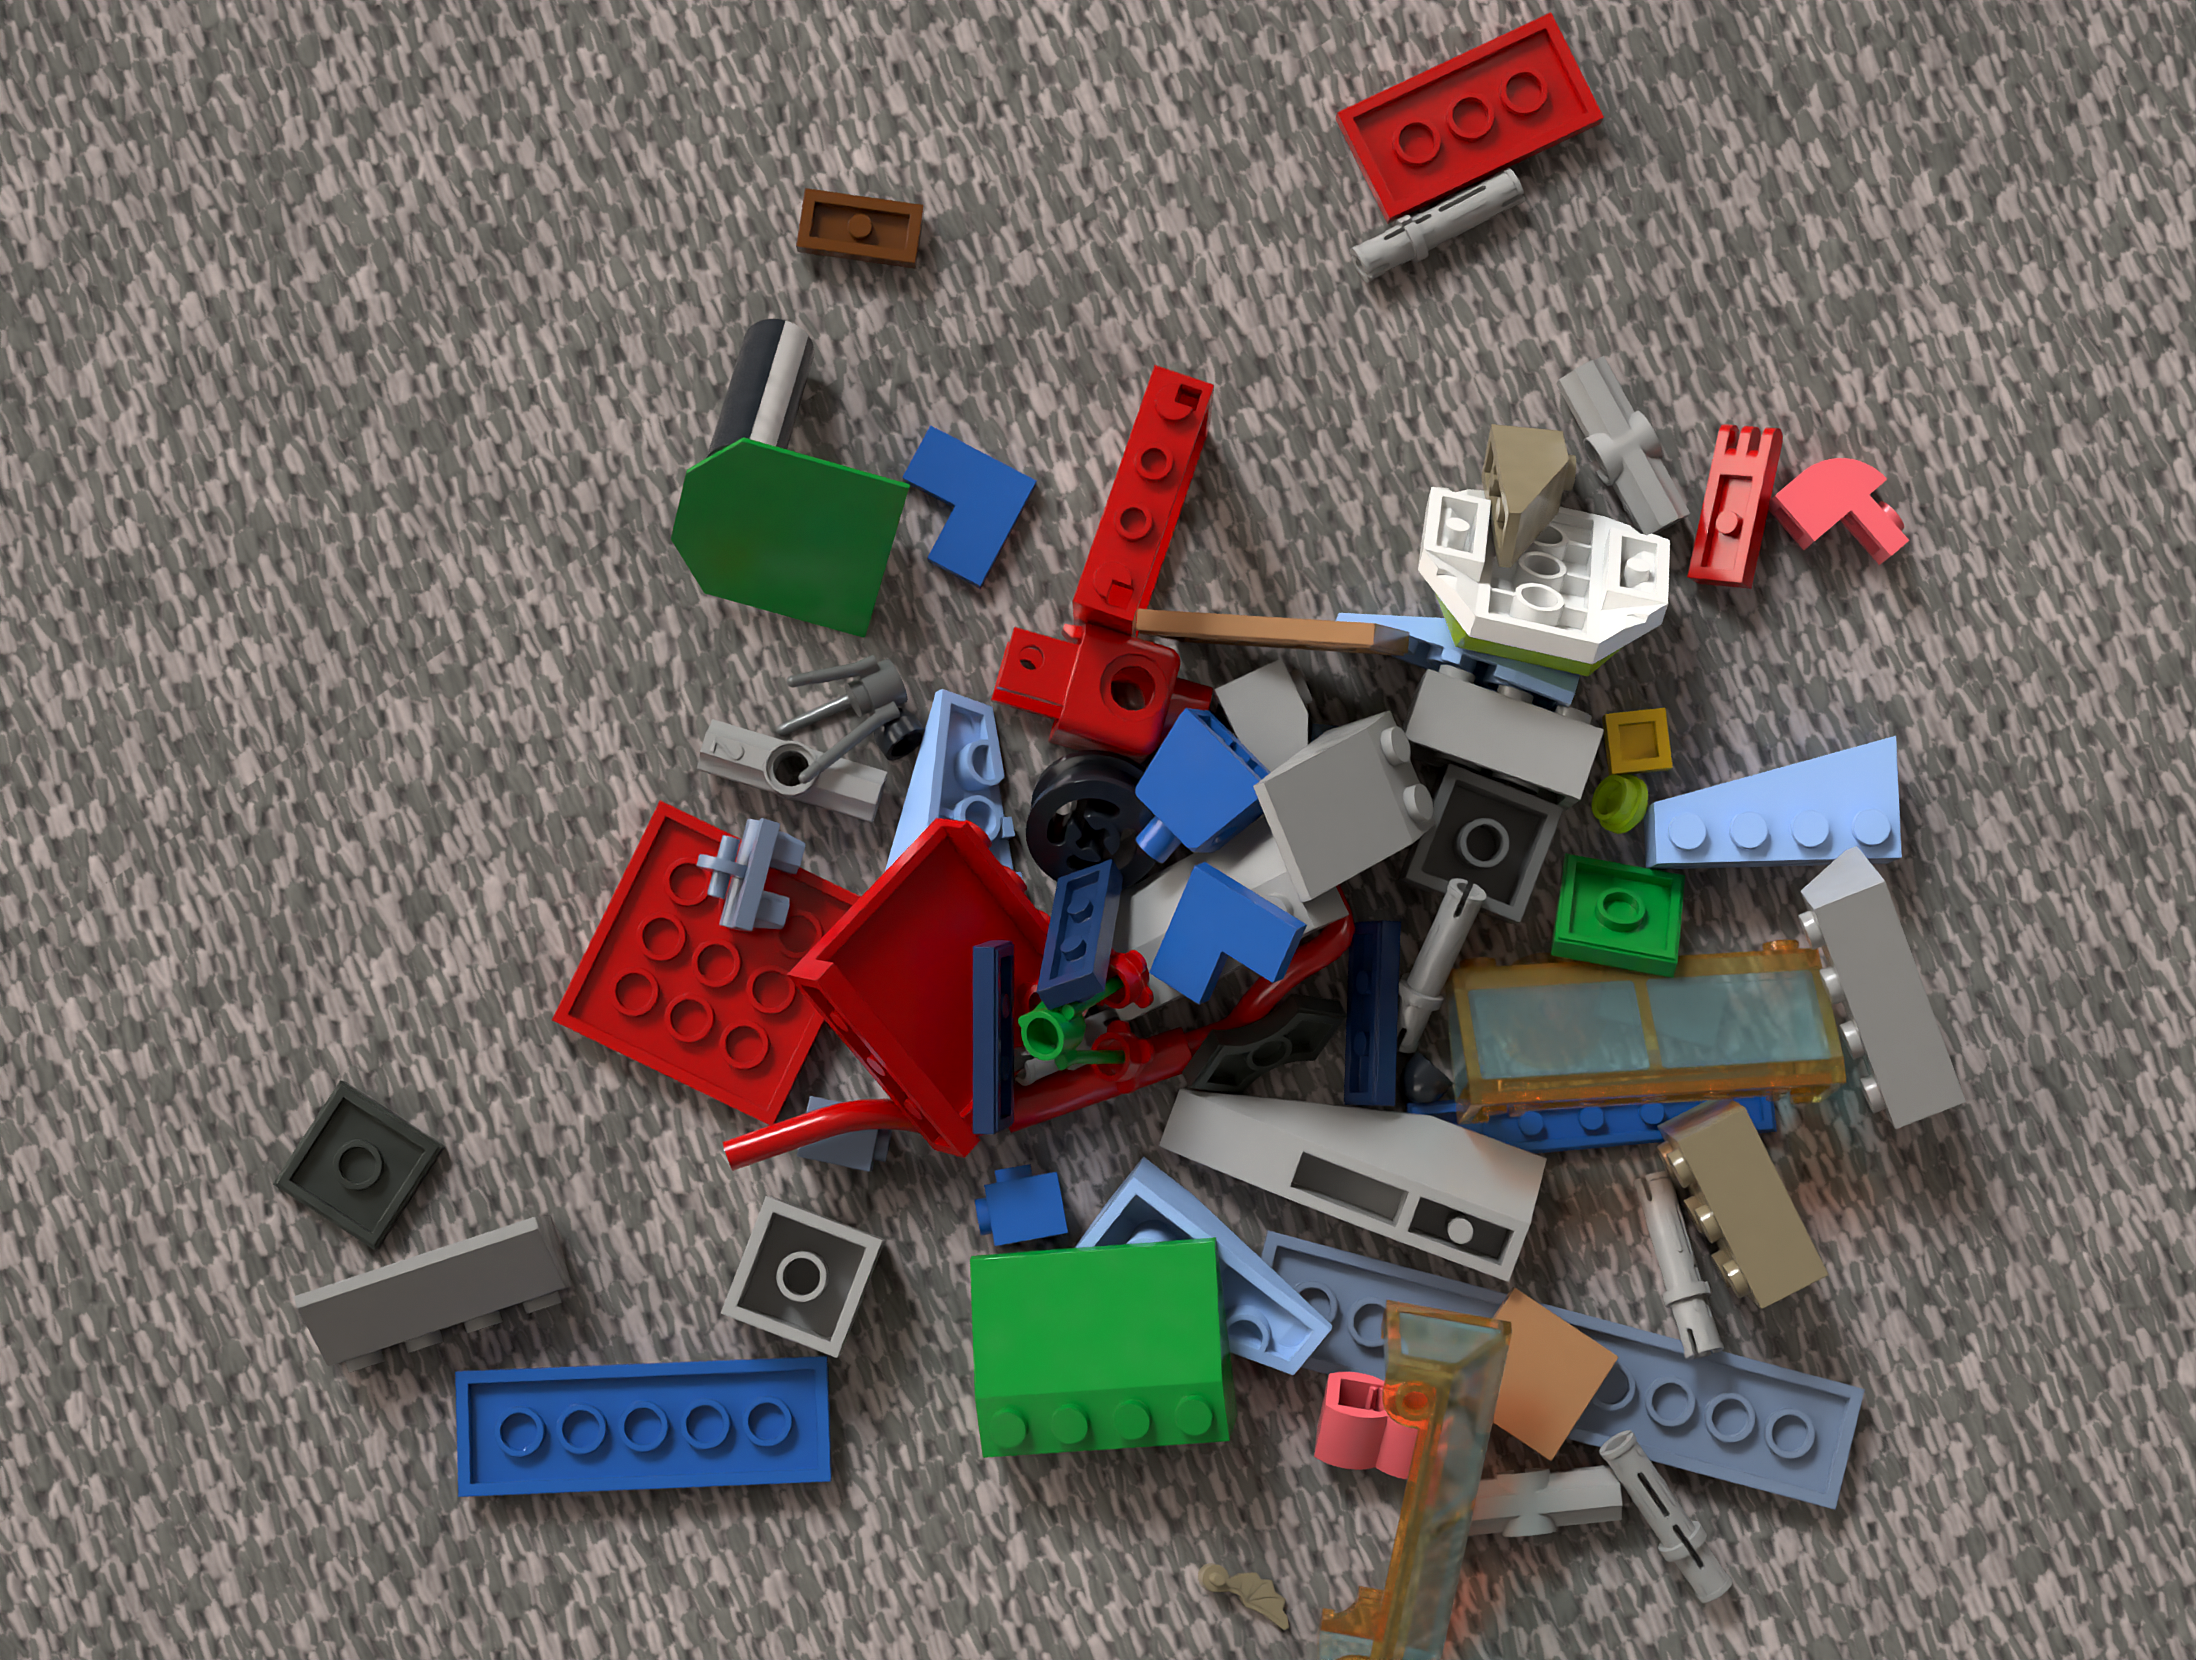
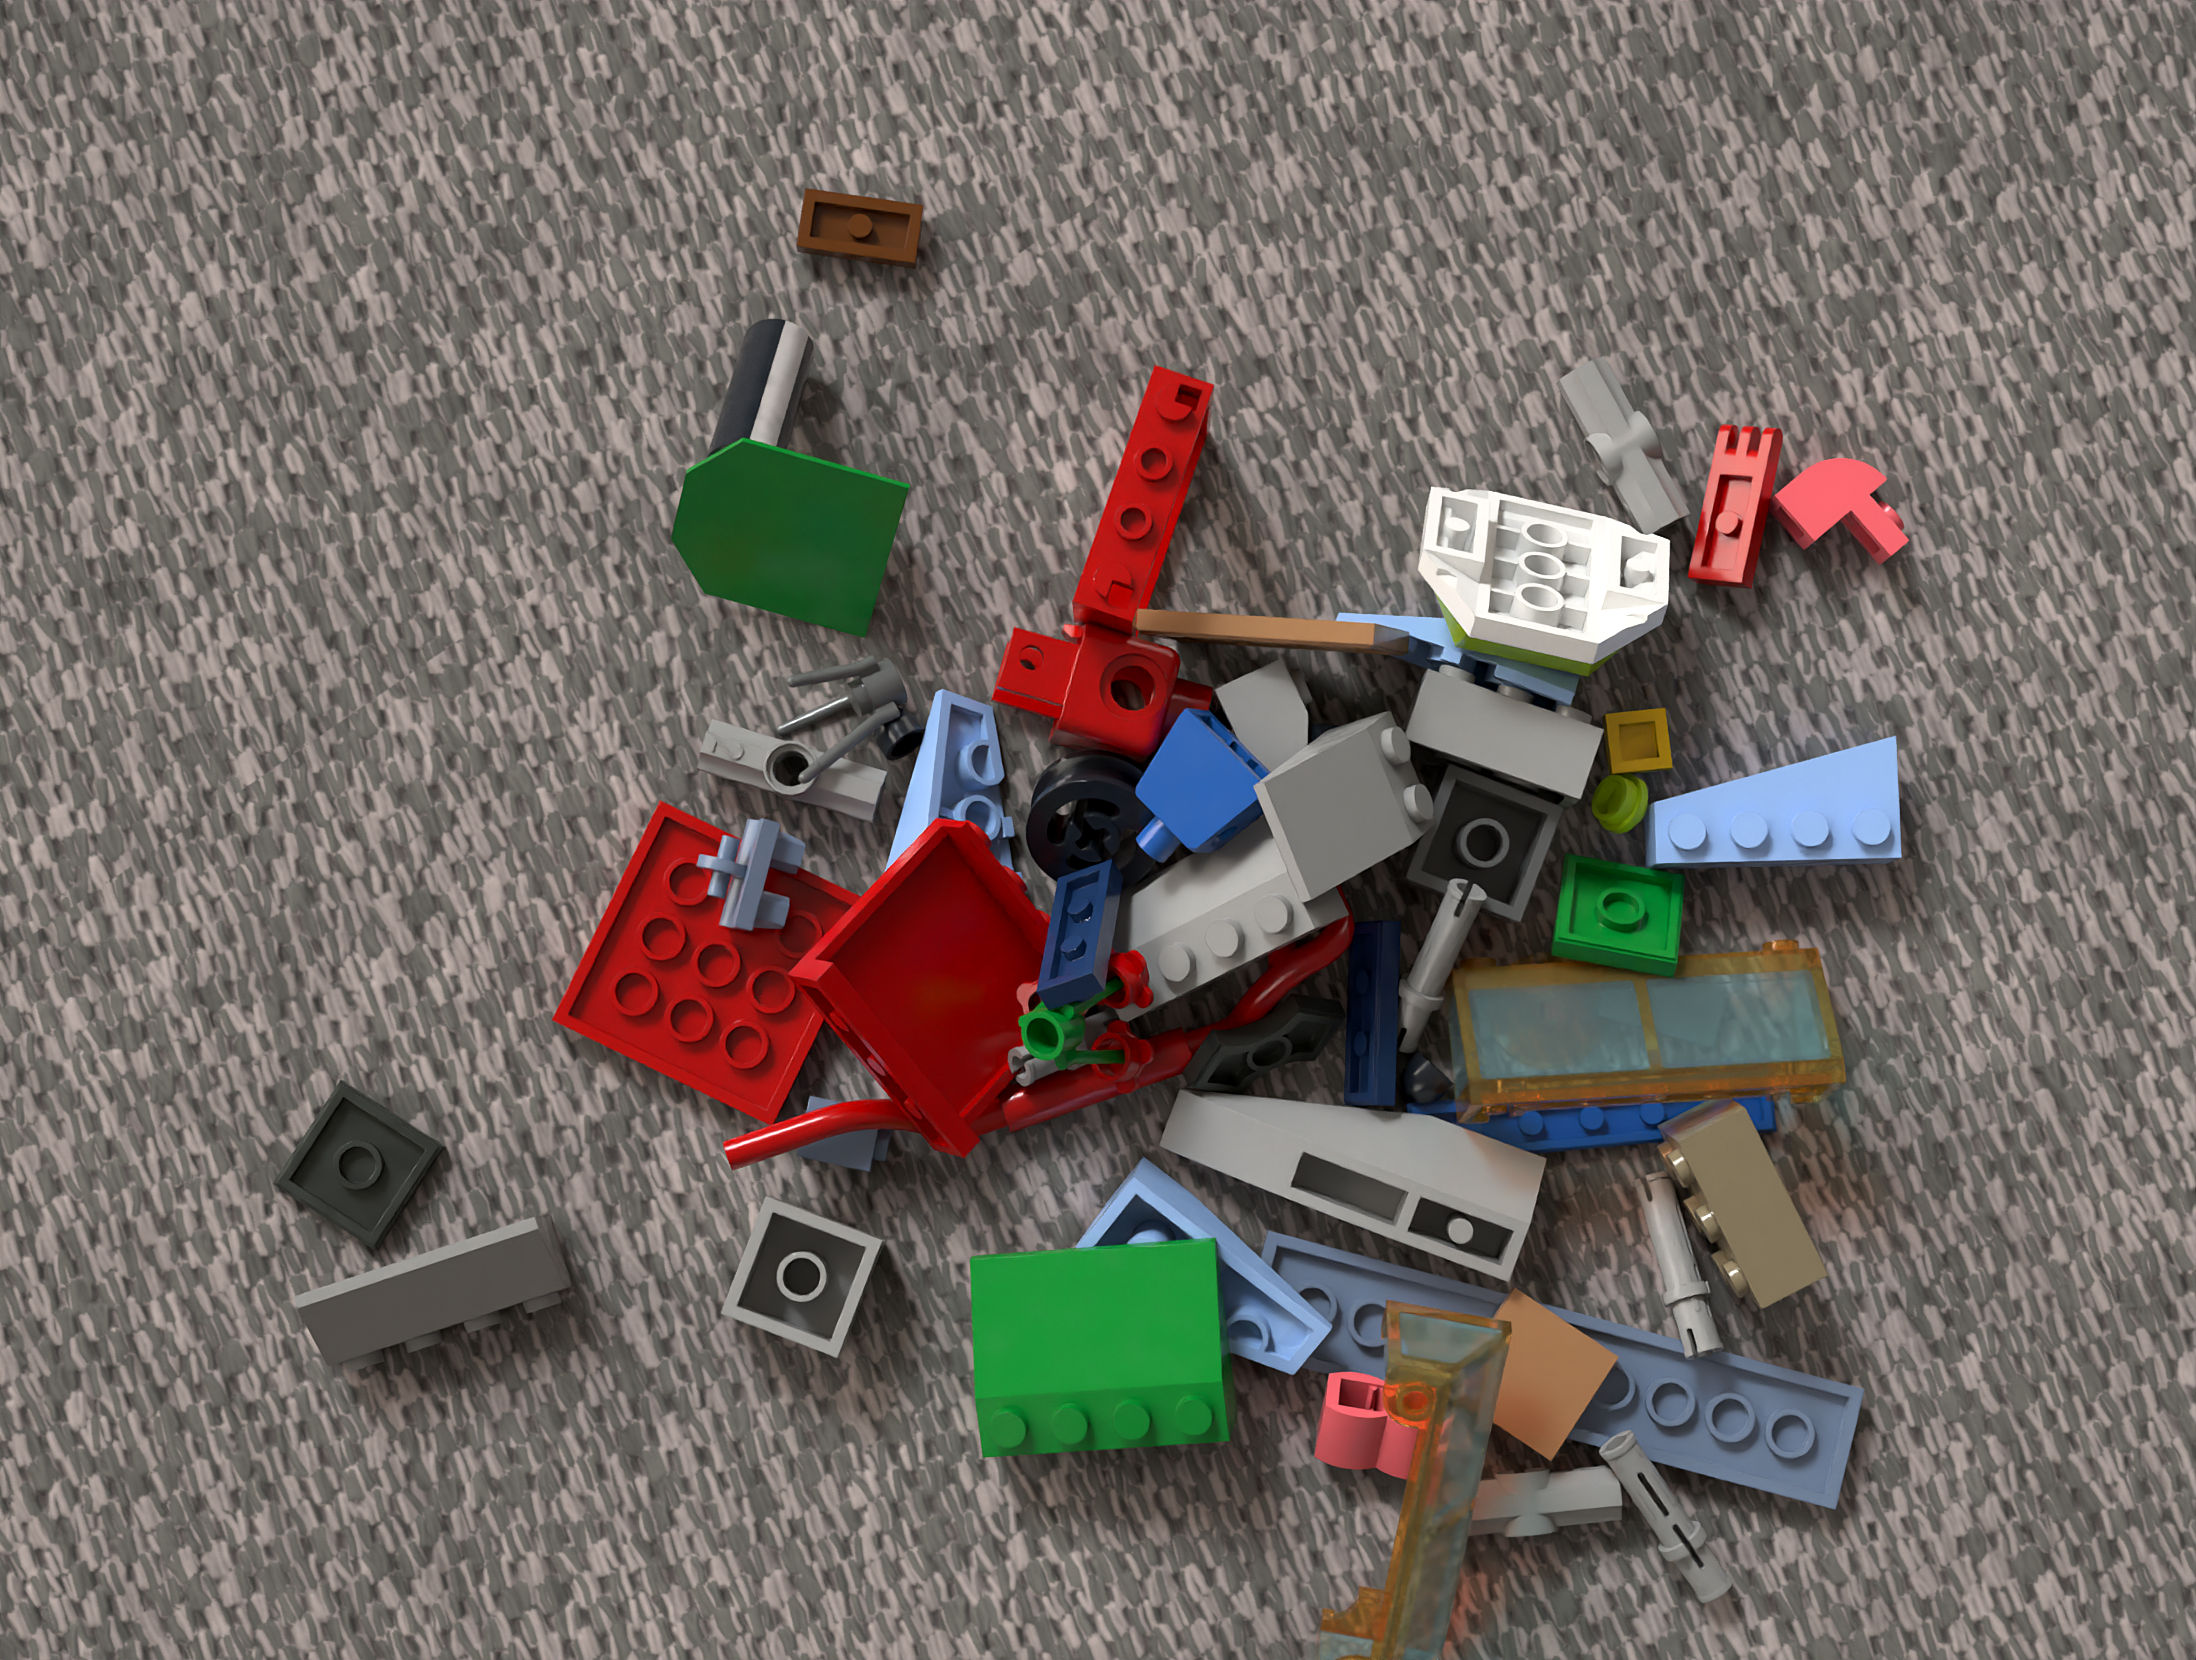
blue plate [455,1356,832,1497] -> none
blue tile [902,425,1037,589] -> none
dark blue tile [973,940,1014,1135] -> none
blue brick [974,1164,1068,1246] -> none
blue tile [1149,862,1307,1004] -> none
dark tan piece [1198,1563,1289,1630] -> none
red plate [1335,12,1604,224] -> none
light grey pin [1350,167,1525,283] -> none
dark tan slope [1481,424,1576,568] -> none
light grey slope [1798,846,1966,1129] -> none

